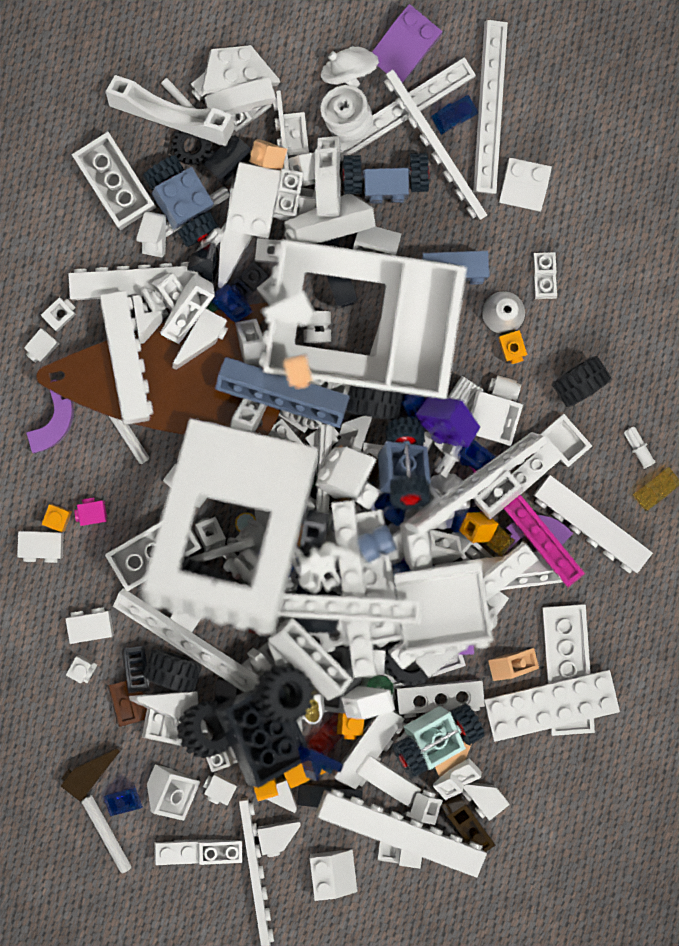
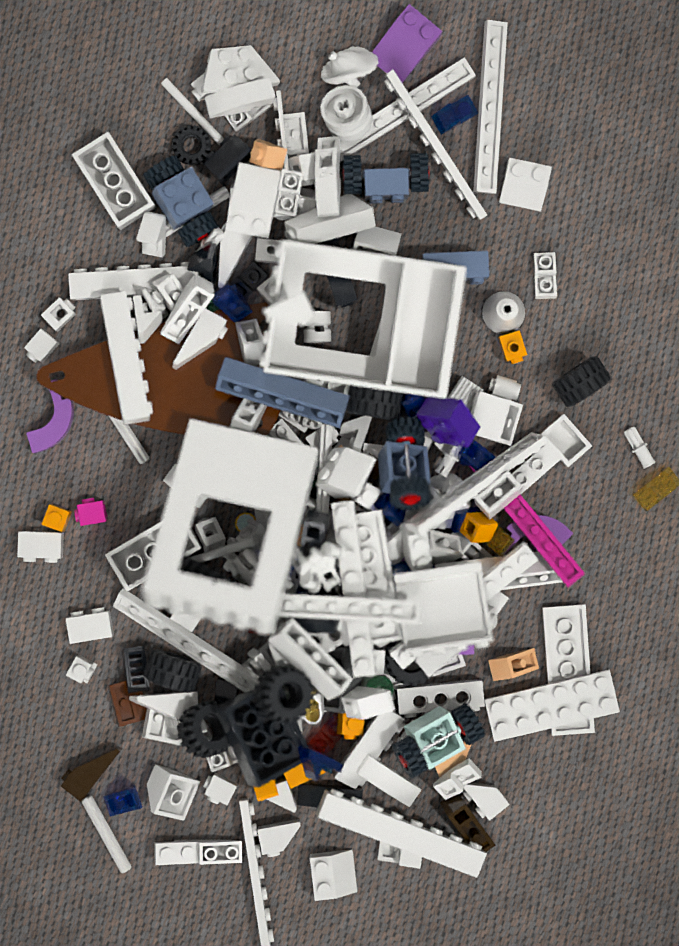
white arch [106,75,234,146] -> none
light nougat slope [284,354,312,389] -> none
sand blue wheel [357,524,397,563] -> none
white brick [406,789,443,825] -> none
white brick [533,475,652,574] -> none

